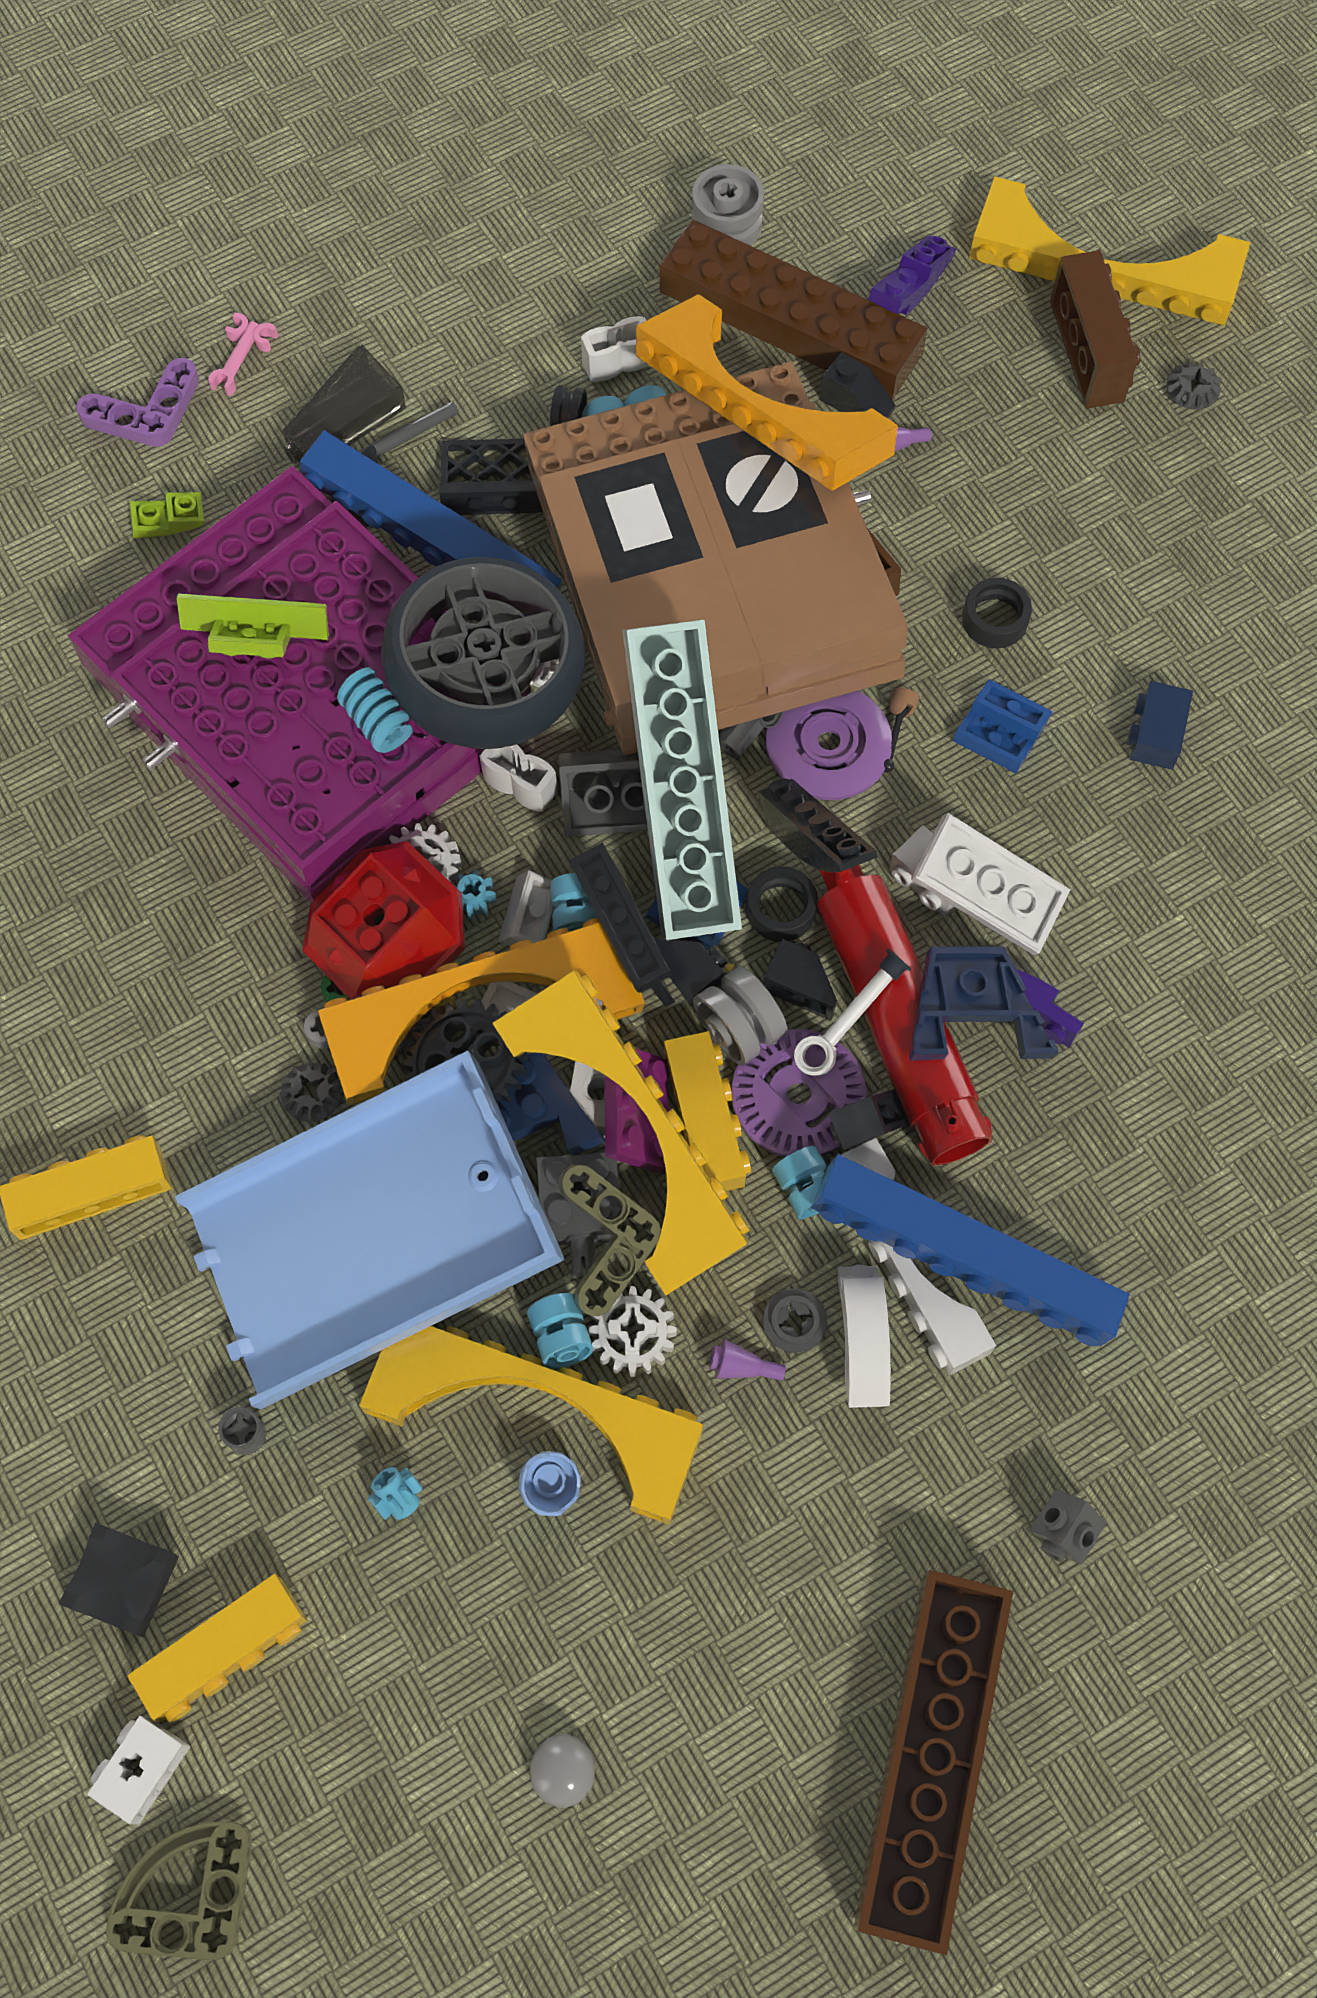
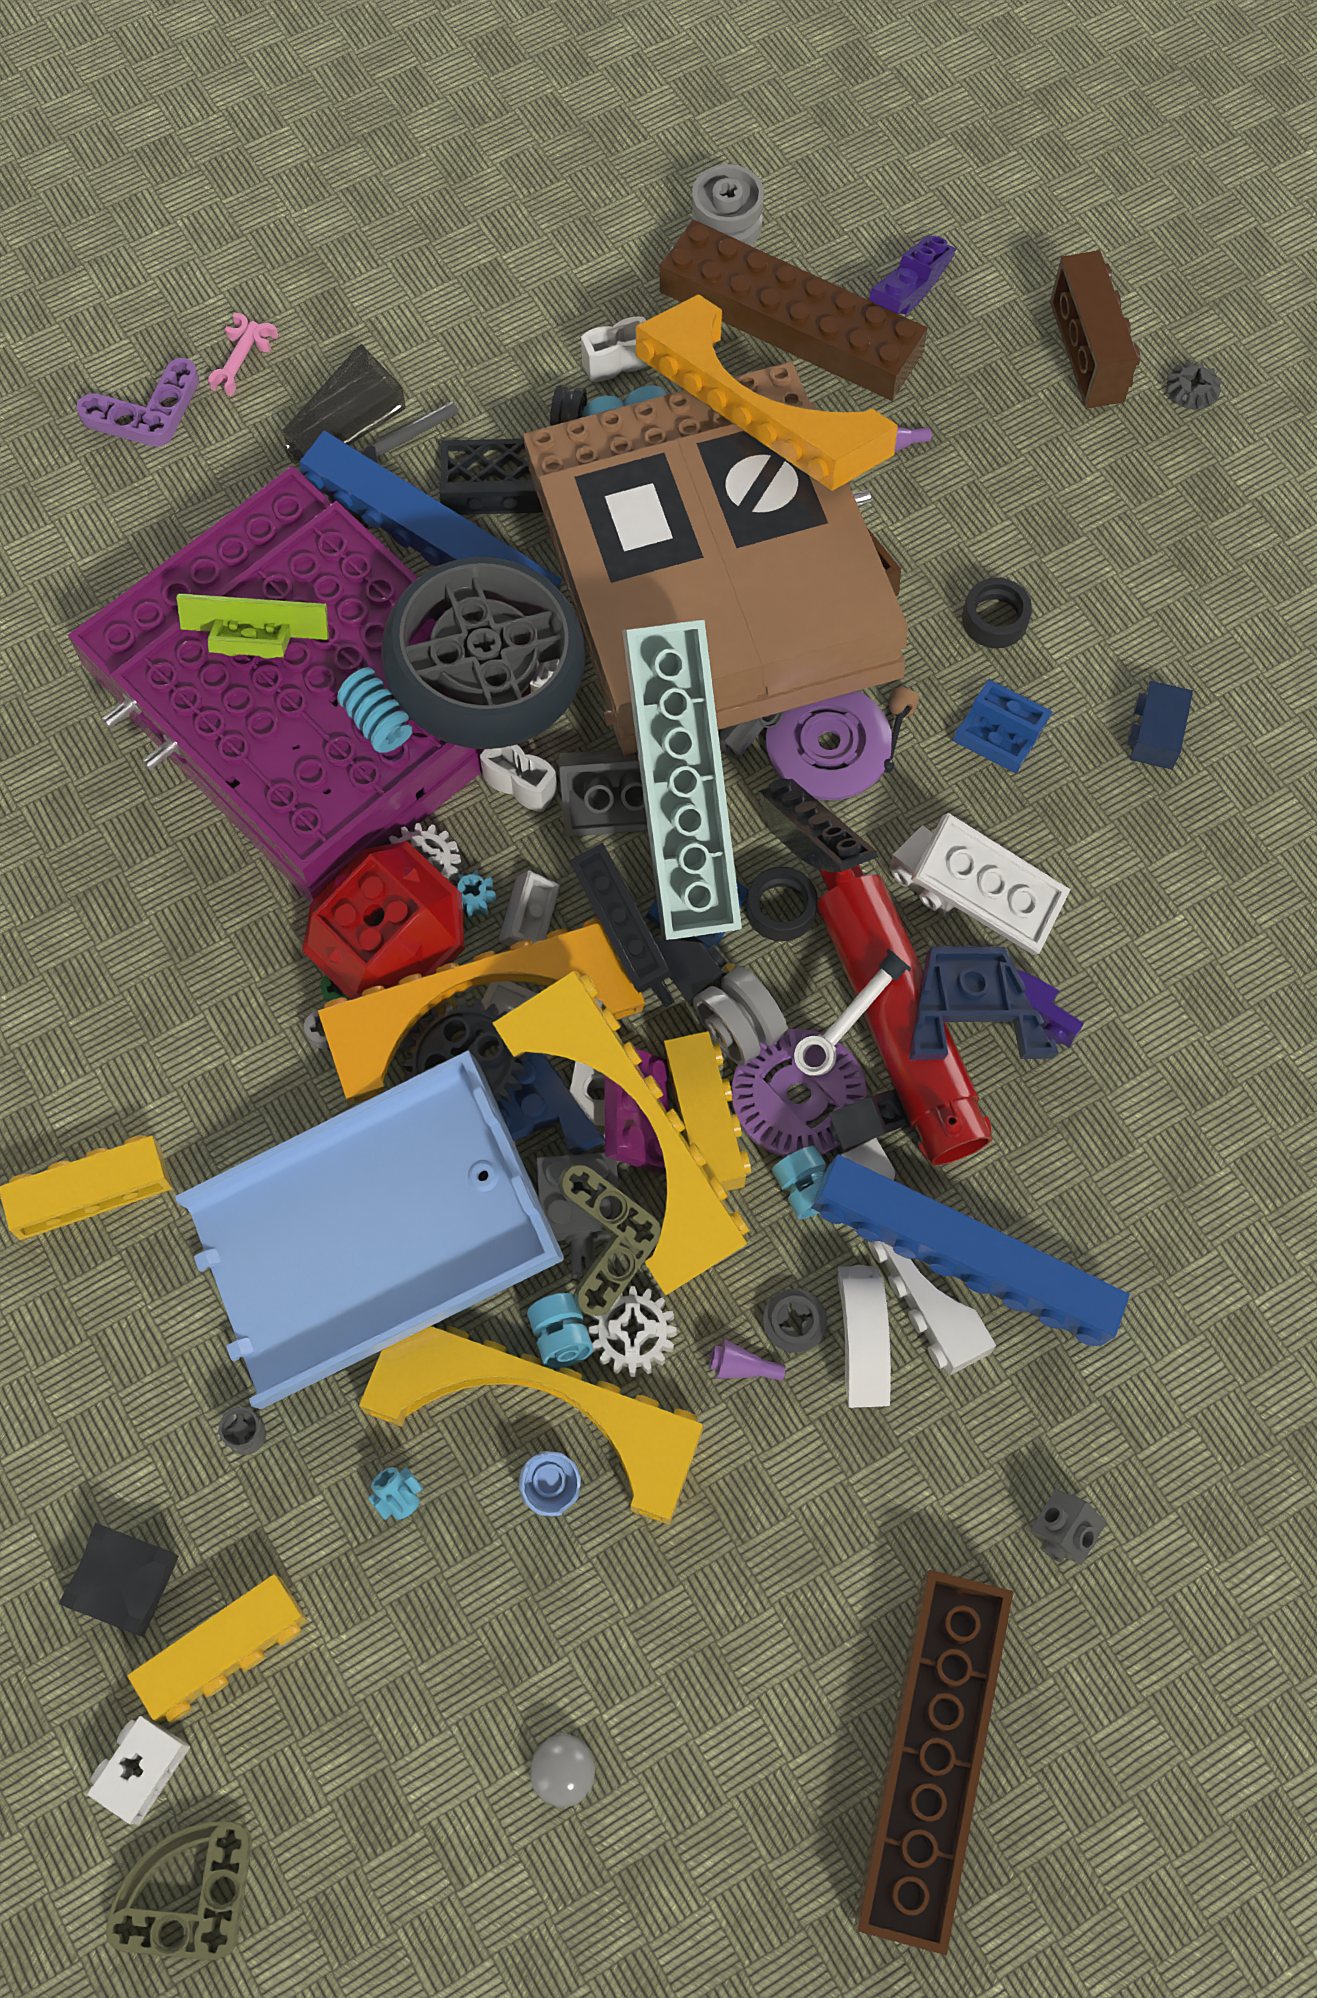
lime slope [130,492,204,538] -> none
dark grey gear [279,1061,342,1122] -> none
medium azure wheel [550,873,598,932] -> none
black slope [763,939,837,1021] -> none
black slope [820,352,896,418] -> none
yellow arch [969,176,1251,325] -> none

